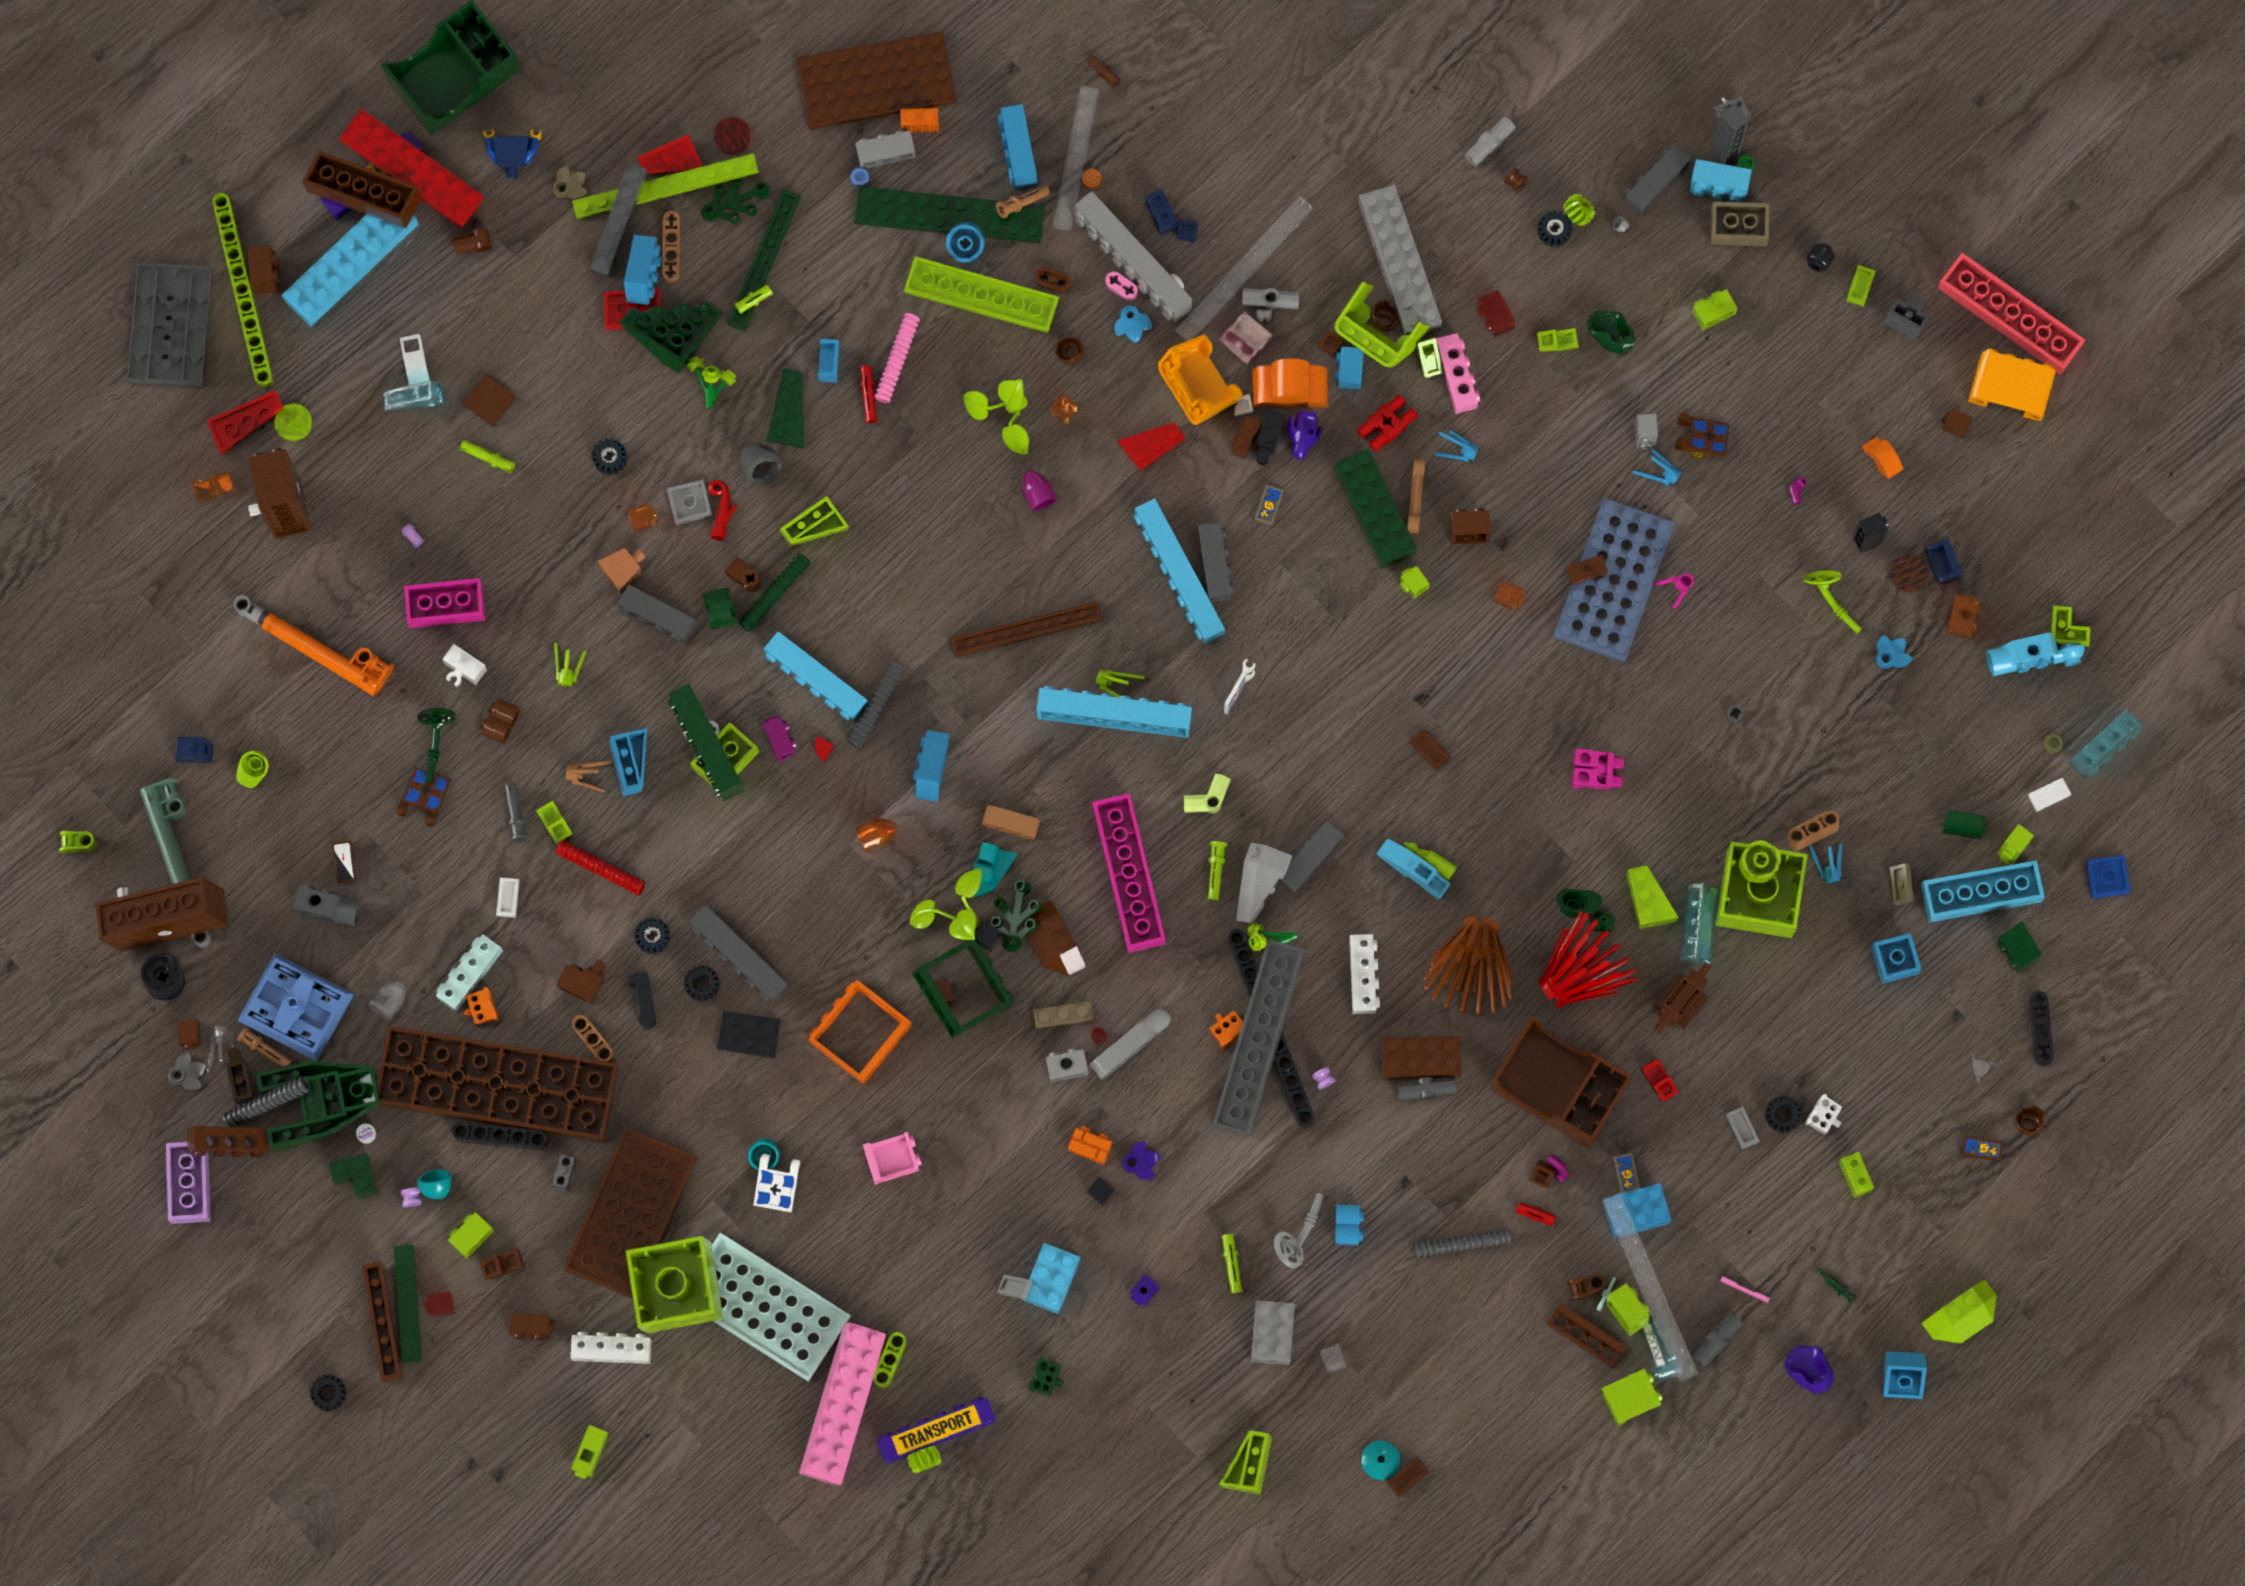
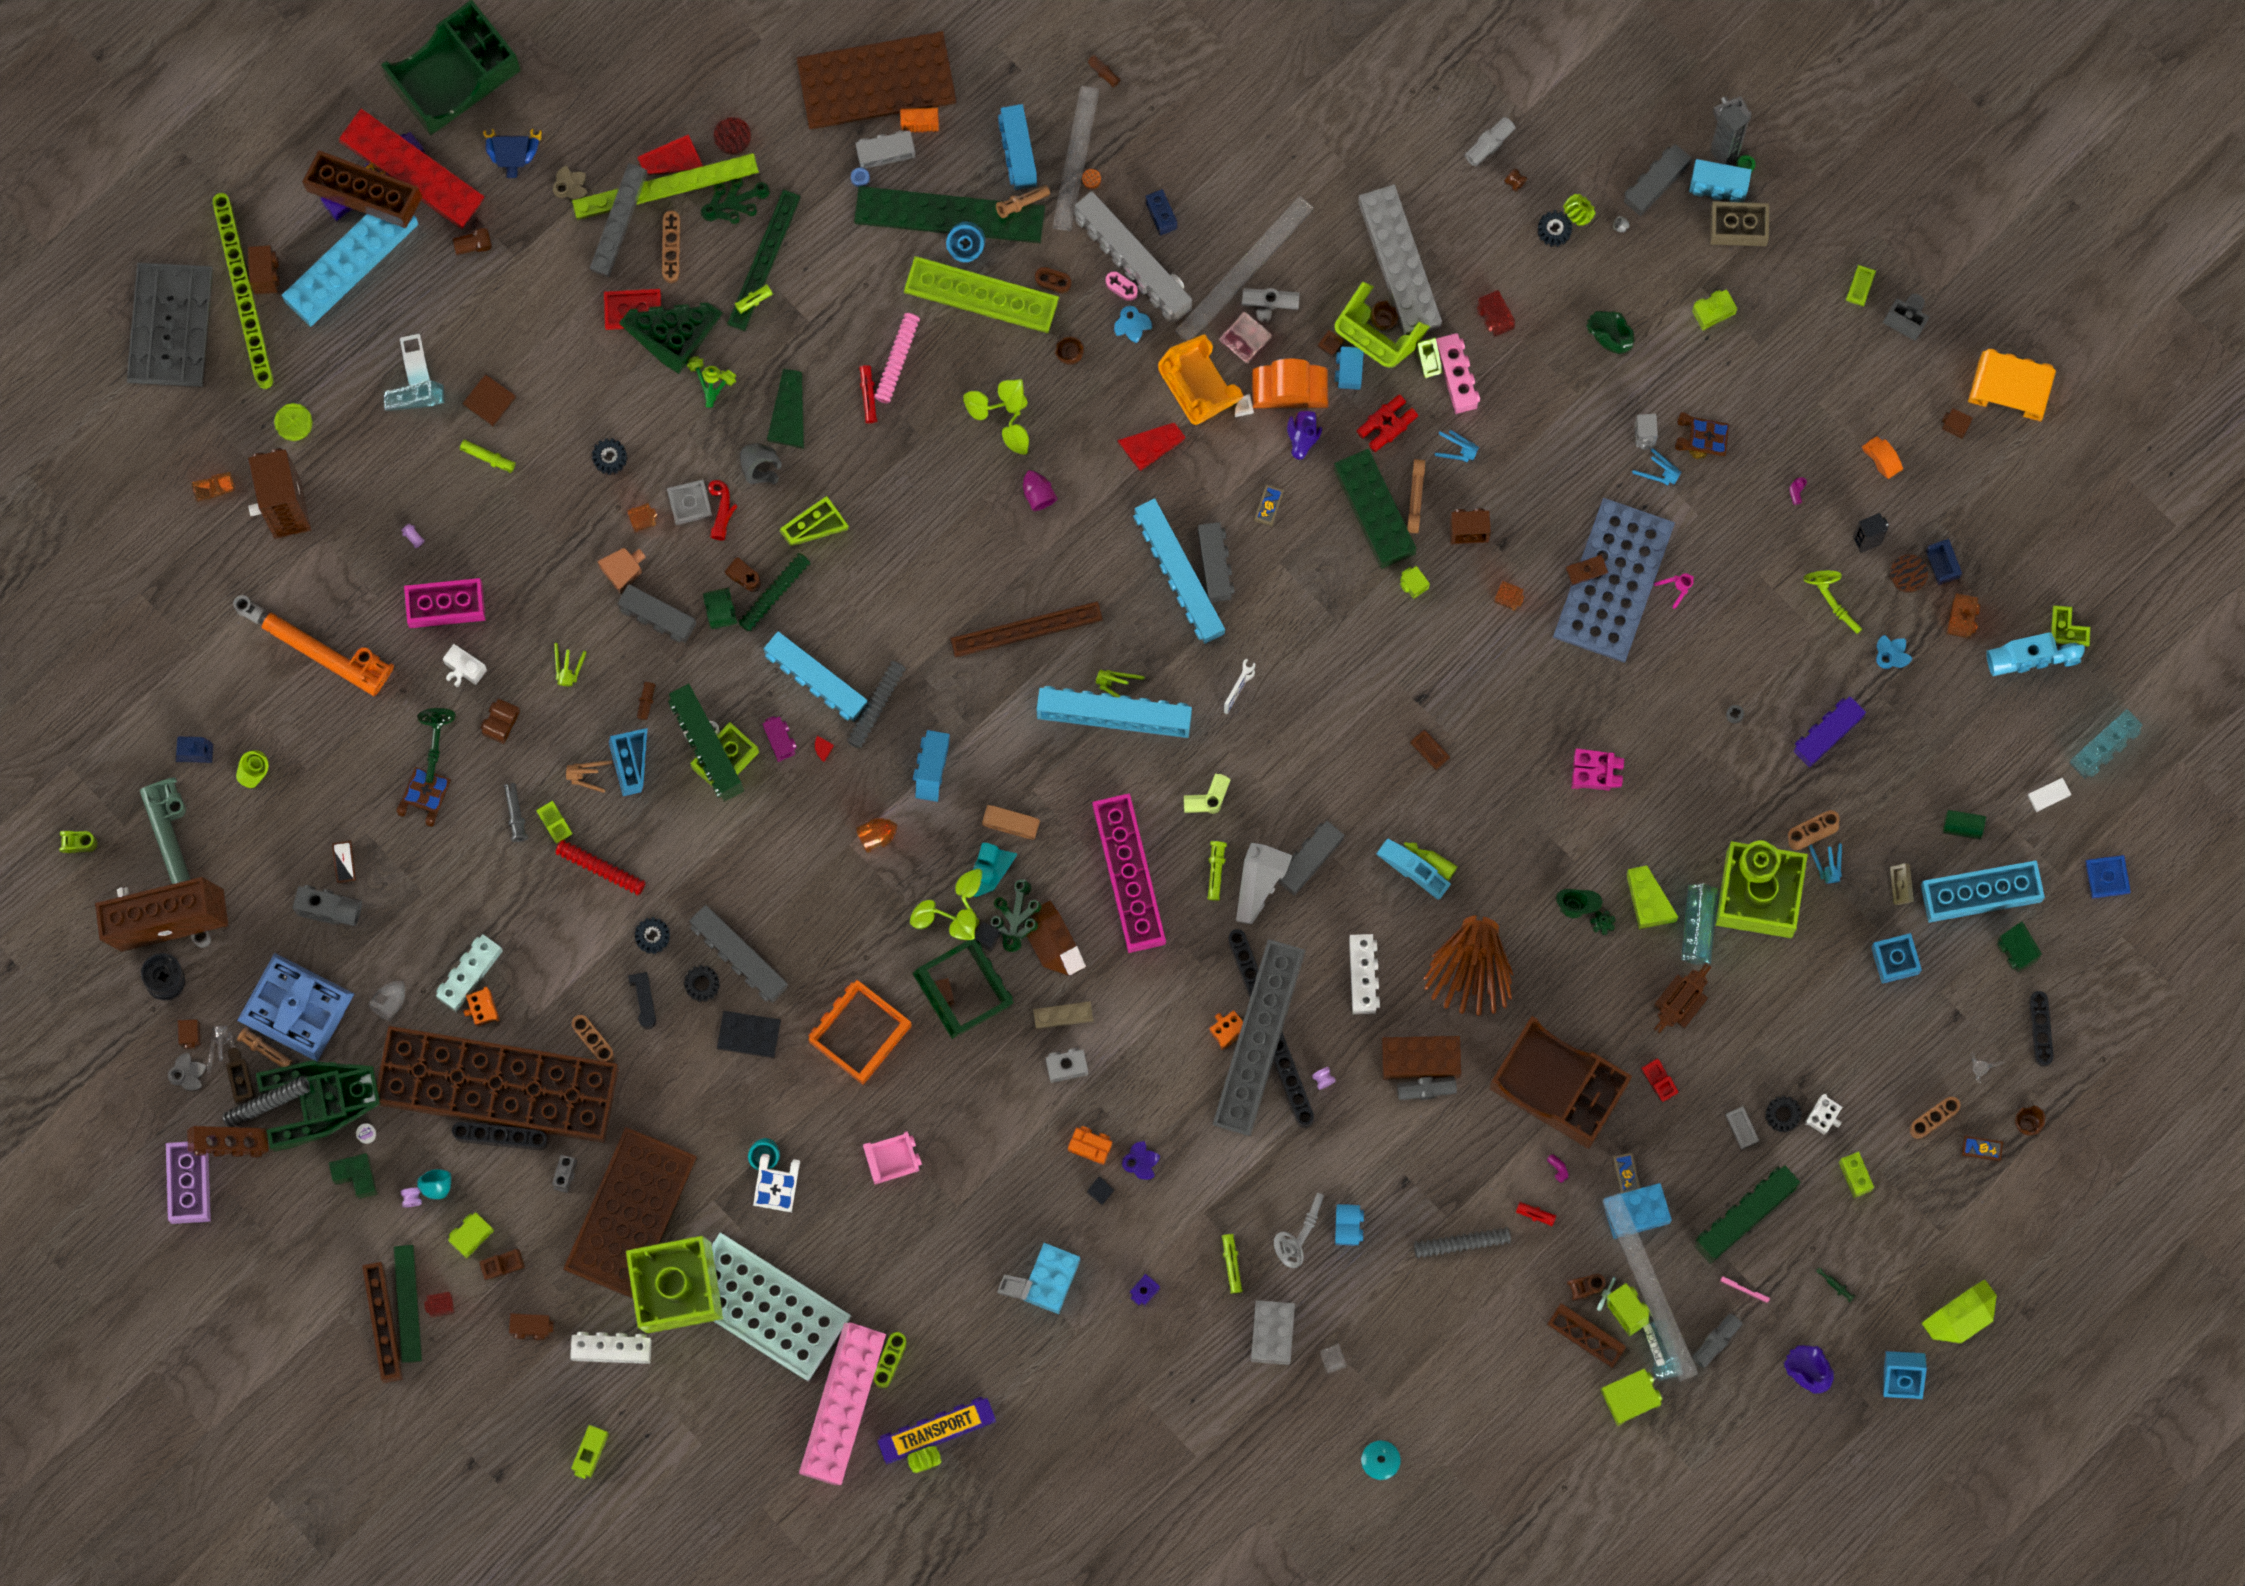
red wing [206,390,284,455] -> none
black tyre [310,1375,347,1412] -> none
white tile [496,878,520,918] -> none
reddish brown hinge [556,959,605,1005] -> none
dark azure brick [624,235,662,305] -> none
dark azure panel [818,339,840,383] -> none
dark green piece [1028,1357,1064,1397] -> none
clear orange brick [1051,393,1077,425] -> none
light grey piece [1089,1009,1171,1080] -> none
clear red hose [1091,1027,1106,1045] -> none
dark blue tile [1176,219,1198,242] -> none
lime wedge [1219,1430,1272,1495] -> none
reddish brown brick [1231,415,1260,459] -> none
plant [1248,922,1297,957] -> none
black brick [1256,409,1286,466] -> none
reddish brown tile [1386,1457,1429,1497] -> none
reddish brown slope [1529,1160,1556,1189] -> none
lime slope [1537,328,1579,352] -> none
red plant [1537,911,1638,1009] -> none
black head [1806,243,1834,272] -> none
coral brick [1938,253,2085,375] -> none
lime brick [1997,824,2034,865] -> none
olive tile [2043,734,2063,754] -> none
none -> reddish brown axle [637,682,656,720]
none -> dark green brick [1695,1165,1801,1265]
none -> dark purple brick [1794,696,1866,768]
none -> medium nougat beam [1910,1097,1960,1139]

